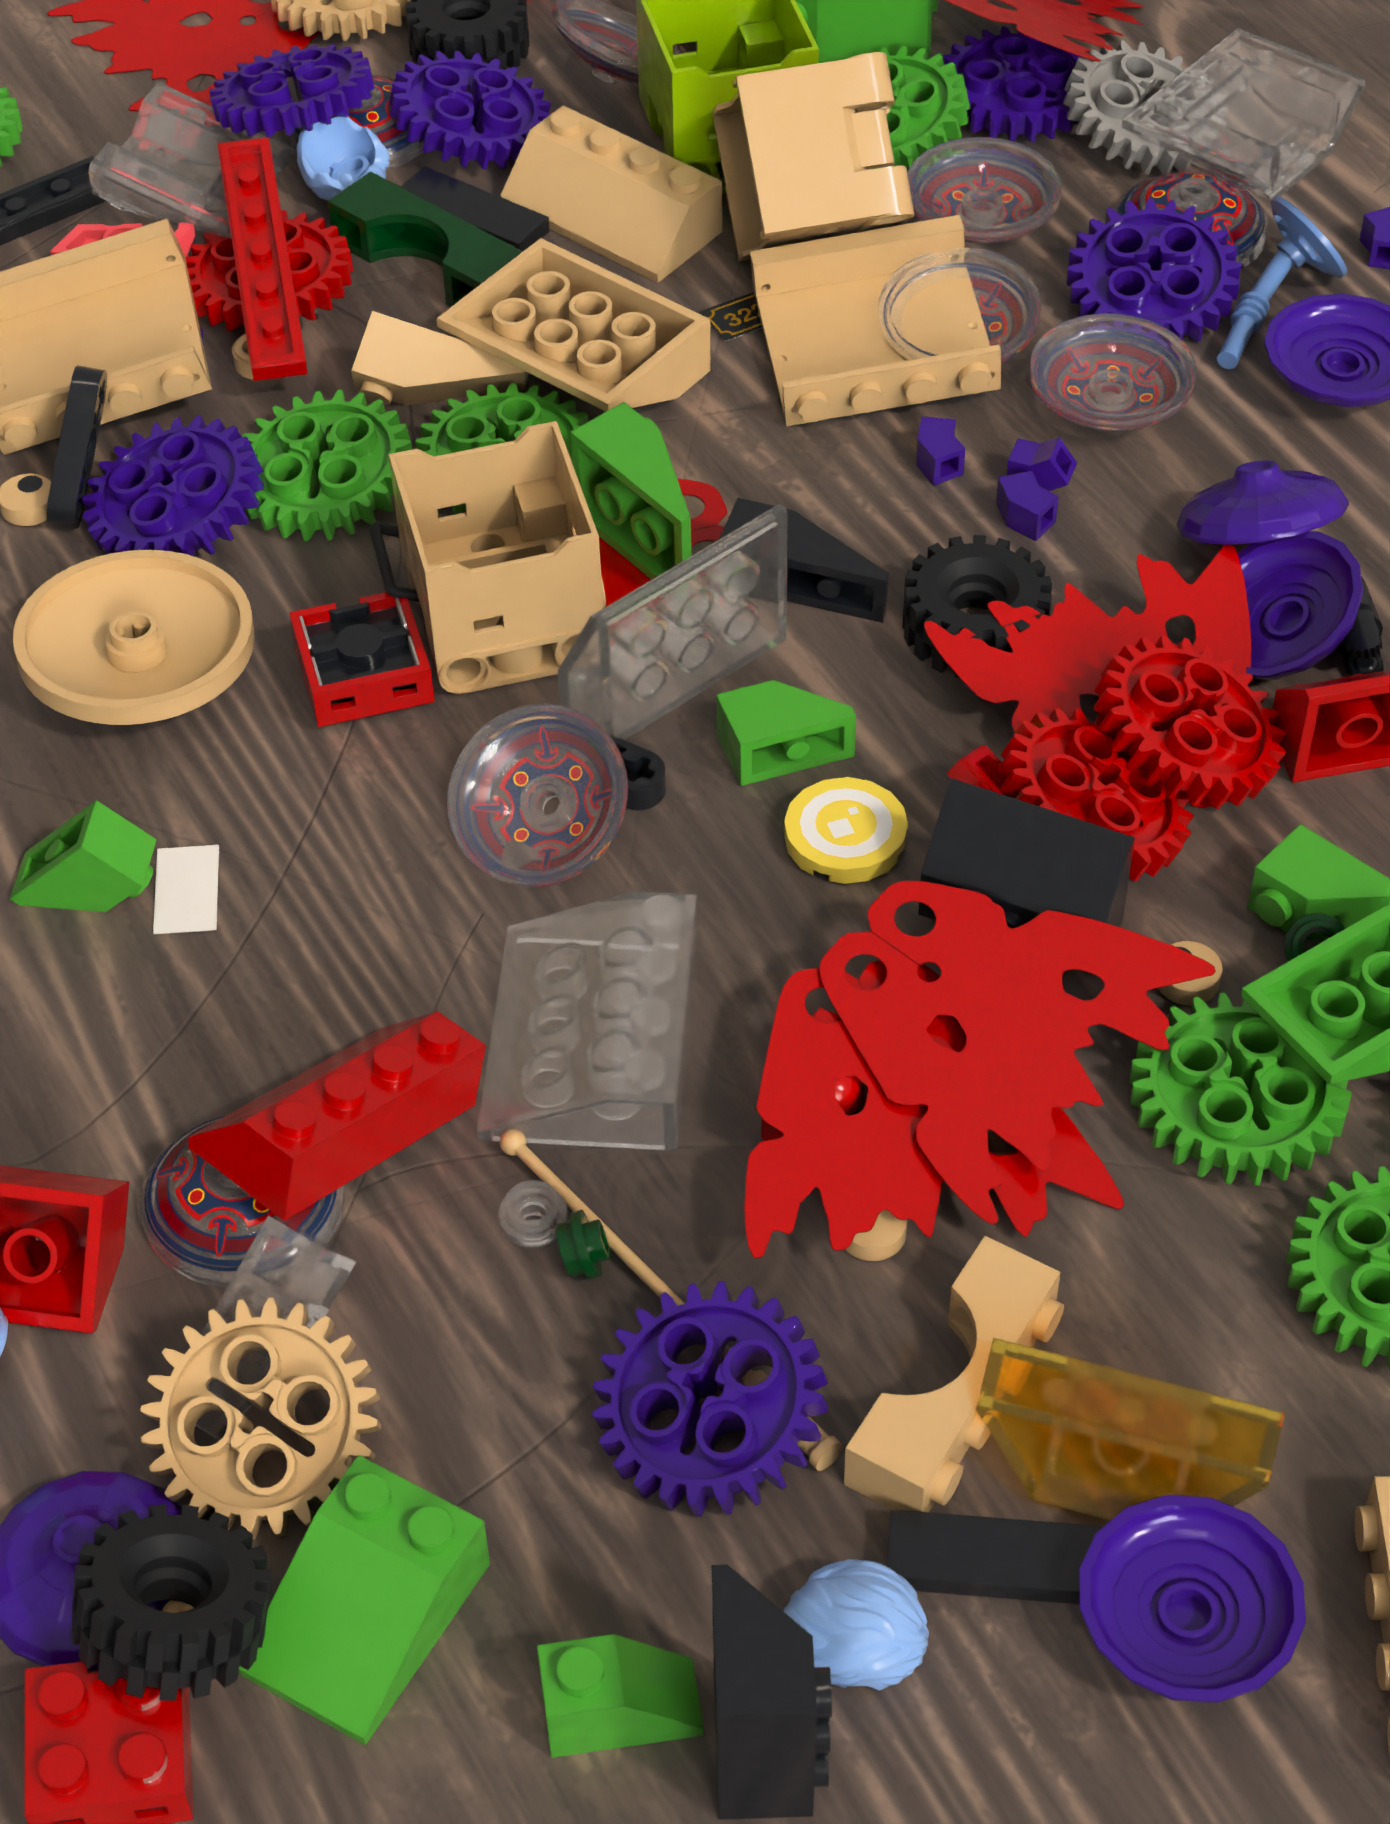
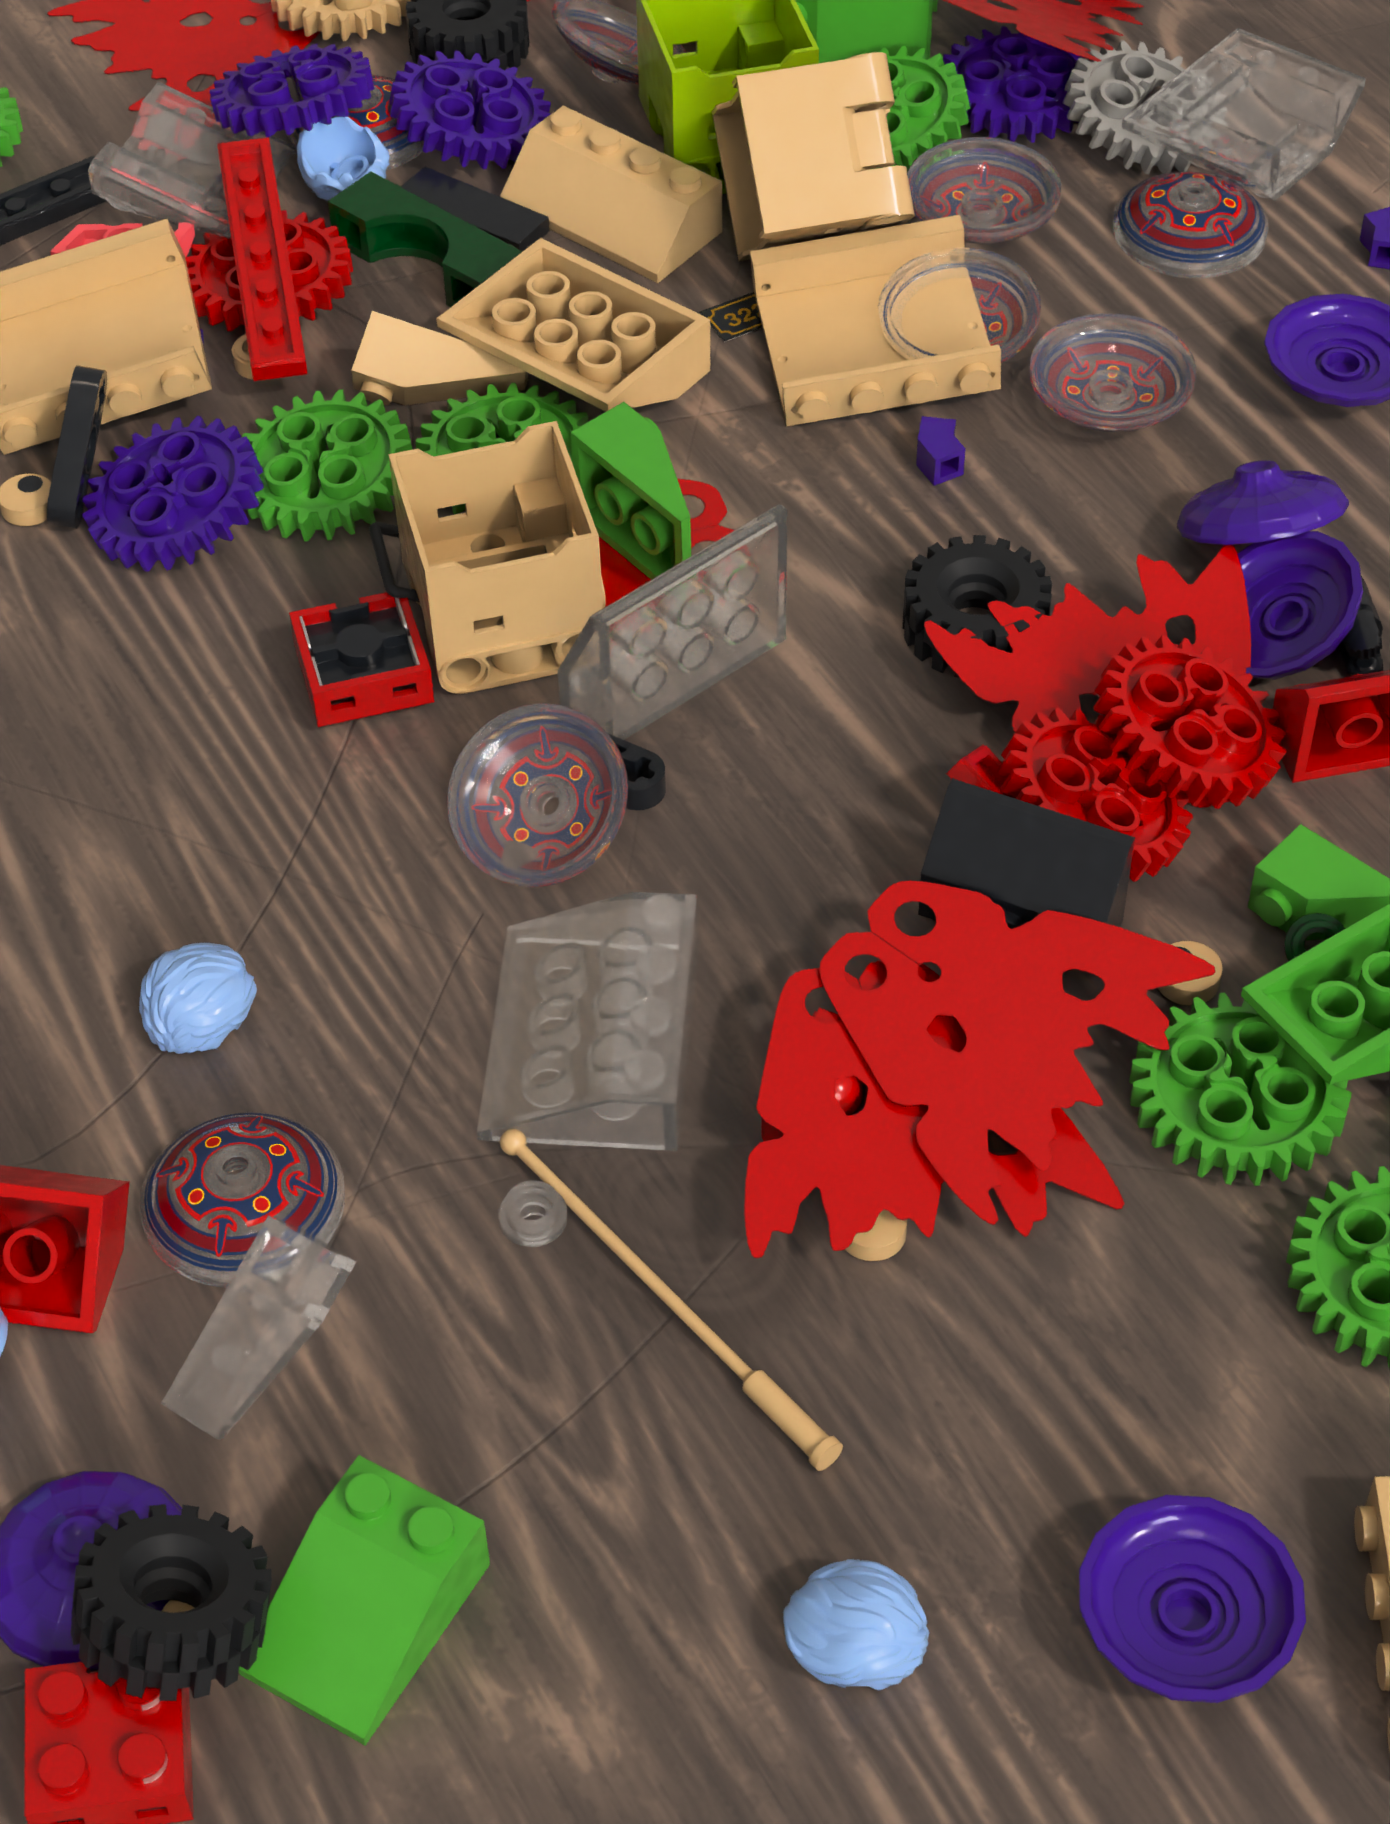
bright green slope [10,800,157,912] -> none
tan dish [13,550,255,725] -> none
tan gear [140,1297,381,1540] -> none
white sticker [153,845,219,935] -> none
red slope [188,1011,486,1221] -> none
bright green slope [537,1634,704,1758] -> none
dark green plate [556,1210,611,1279] -> none
dark purple gear [592,1281,828,1517] -> none
black slope [711,1565,832,1820] -> none
black slope [716,498,889,623] -> none
bright green slope [716,680,856,786] -> none
light yellow tile [784,777,908,884] -> none
tan arch [844,1236,1064,1512] -> none
black tile [887,1510,1104,1604] -> none
clear yellow wedge [976,1337,1285,1521] -> none
dark purple piece [996,471,1059,541] -> none
dark purple piece [1007,437,1077,491] -> none
dark purple gear [1066,198,1241,352] -> none
medium blue dish [1217,195,1348,369] -> none
none -> light blue hair [139,943,257,1054]

